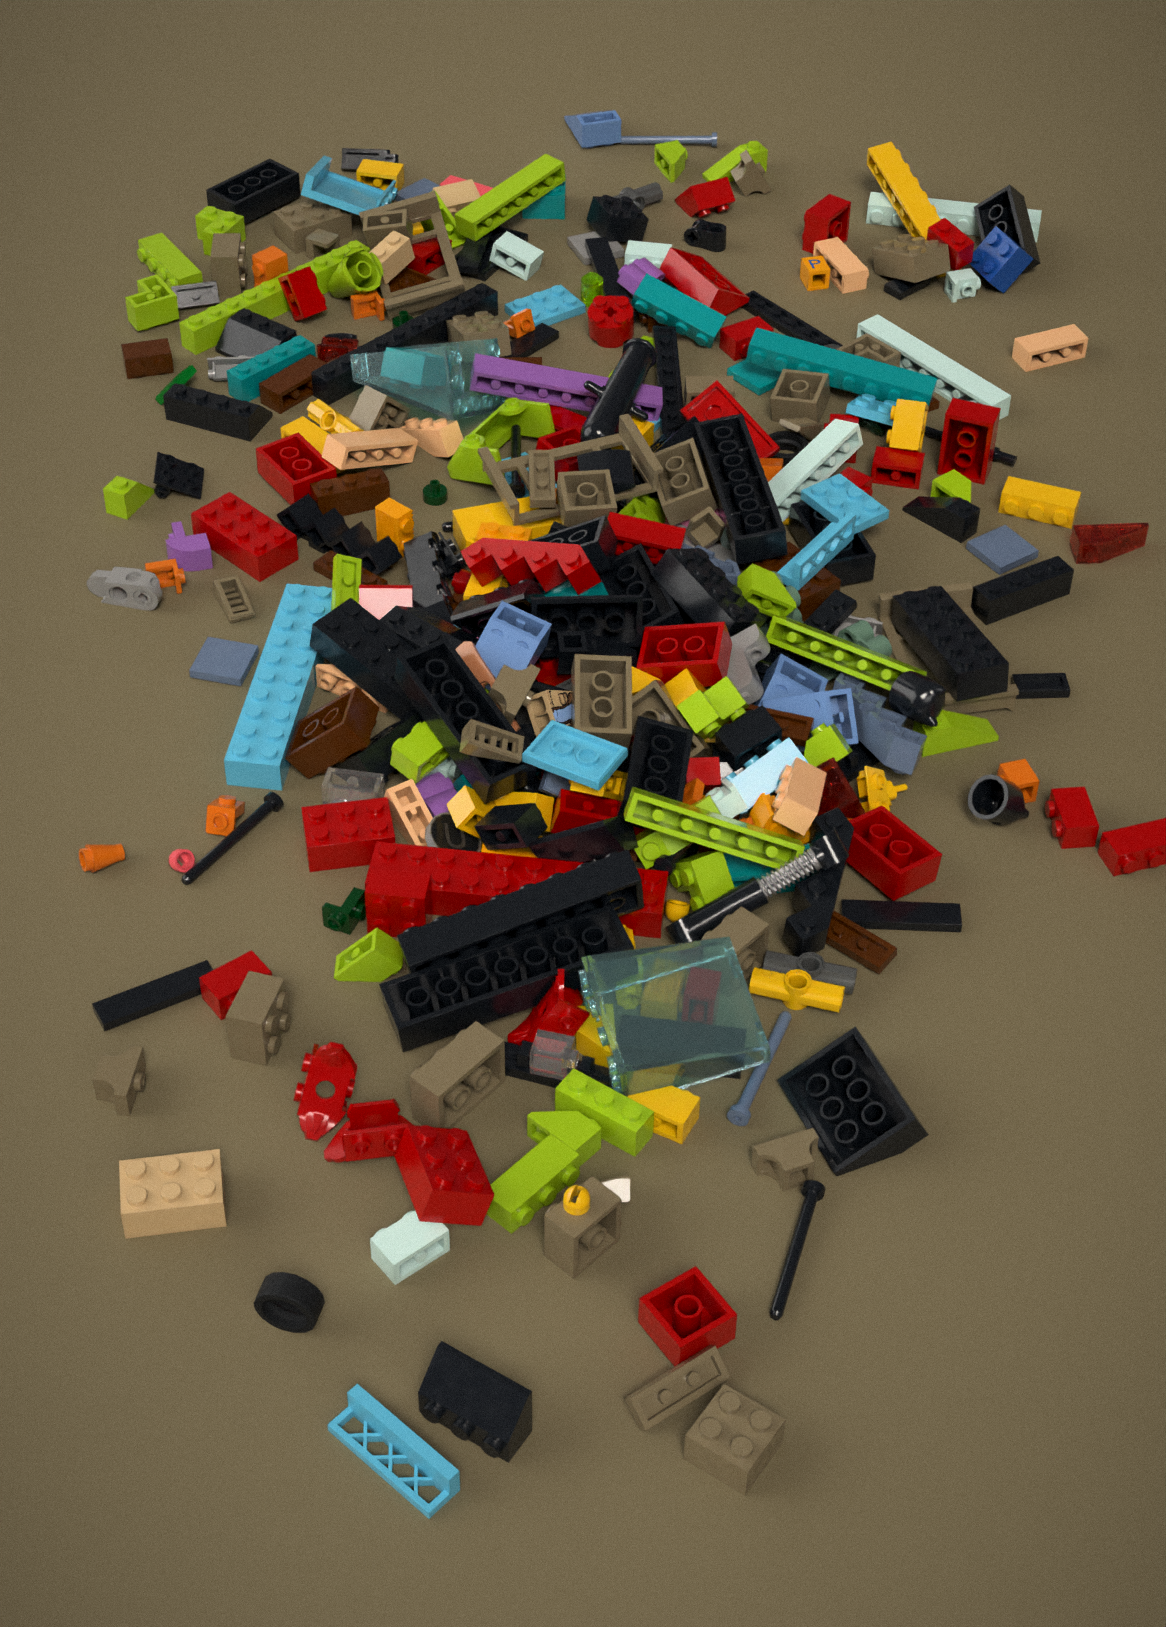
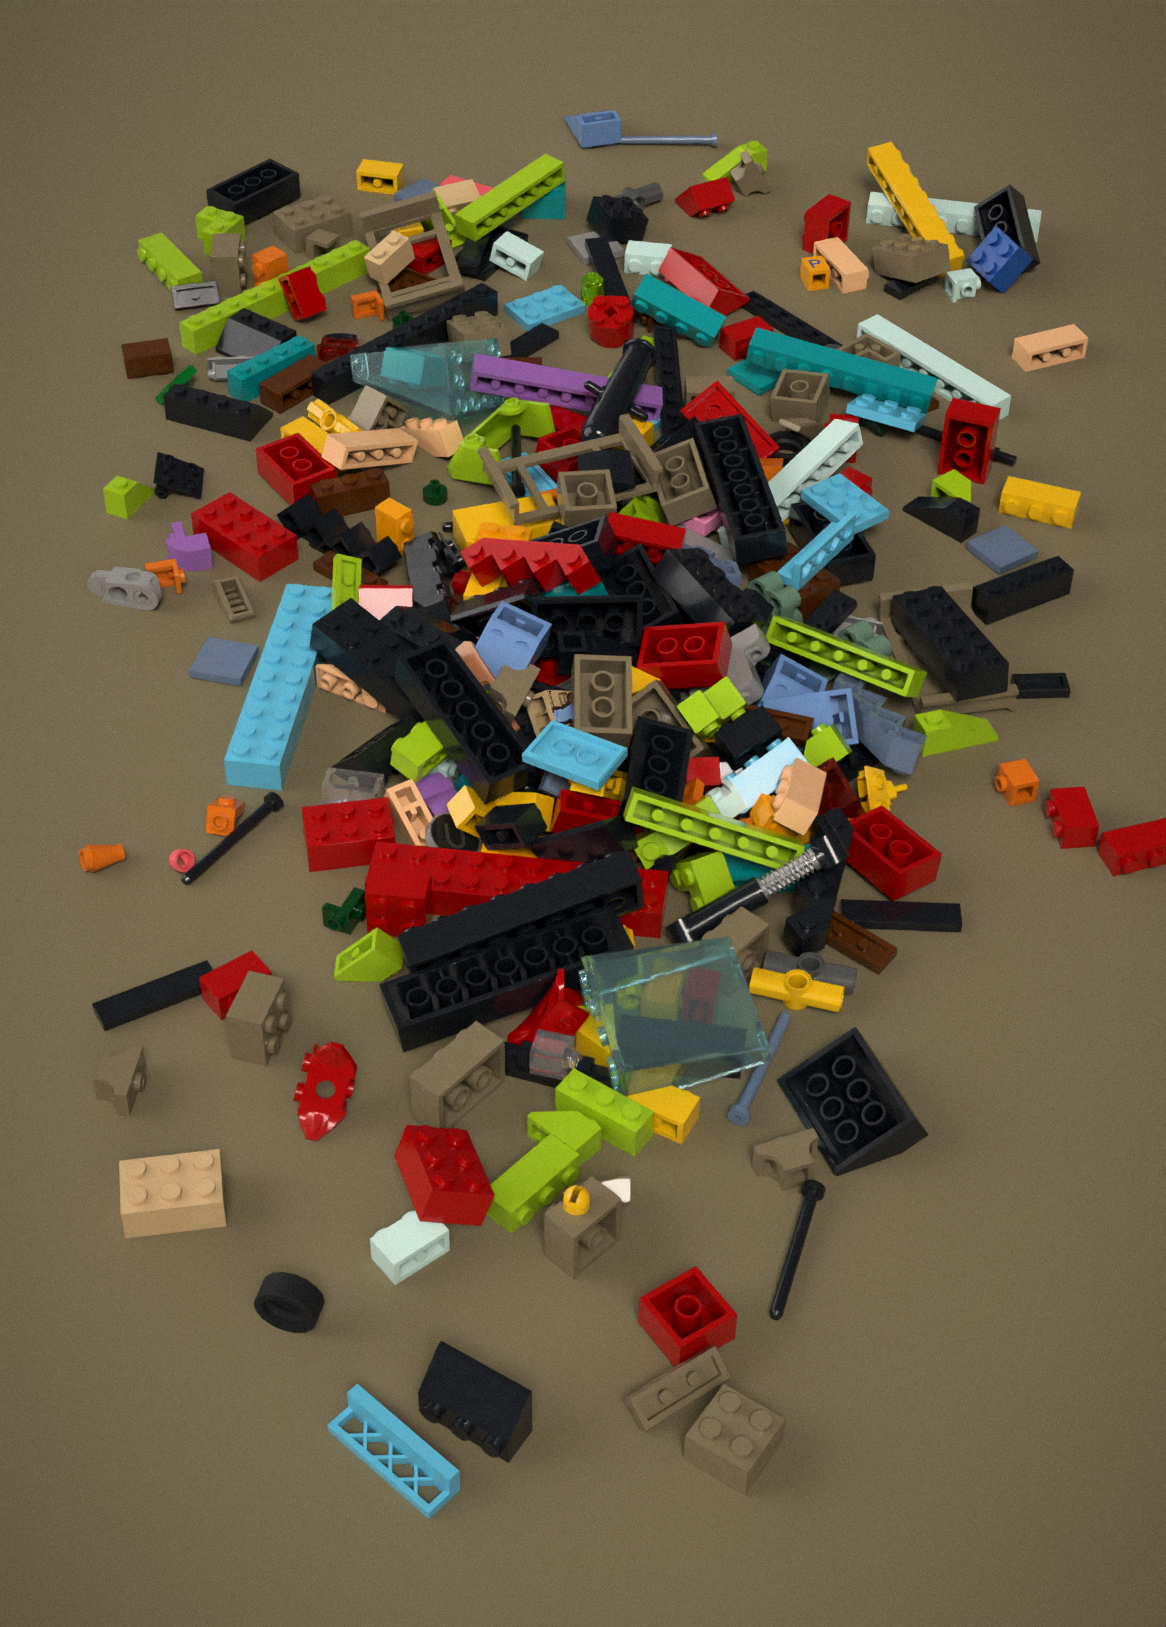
lime brick [125,274,179,331] -> none
reddish brown brick [285,686,379,779] -> none
medium azure panel [301,155,398,216] -> none
red piece [324,1098,413,1163] -> none
lime cone [328,248,383,298] -> none
black hinge [341,148,399,172] -> none
dark tan brick [363,209,413,249] -> none
dark tan slope [459,719,524,764] -> none
orange bracket [503,308,535,338] -> none
dark tan plate [528,450,556,508] -> none
medium lavender brick [617,257,666,295] -> none
lime slope [654,140,688,183] -> none
yellow slope [665,668,706,709] -> none
yellow hinge [665,899,690,922] -> none
black piece [684,219,726,252] -> none
dark tan panel [685,506,725,549] -> none
lime slope [737,563,796,617] -> none
red brick [871,446,925,490] -> none
yellow brick [886,399,929,452] -> none
black piece [889,671,947,727] -> none
red brick [927,218,975,271] -> none
black piece [968,774,1029,825] -> none
clear red slope [1069,523,1149,564] -> none

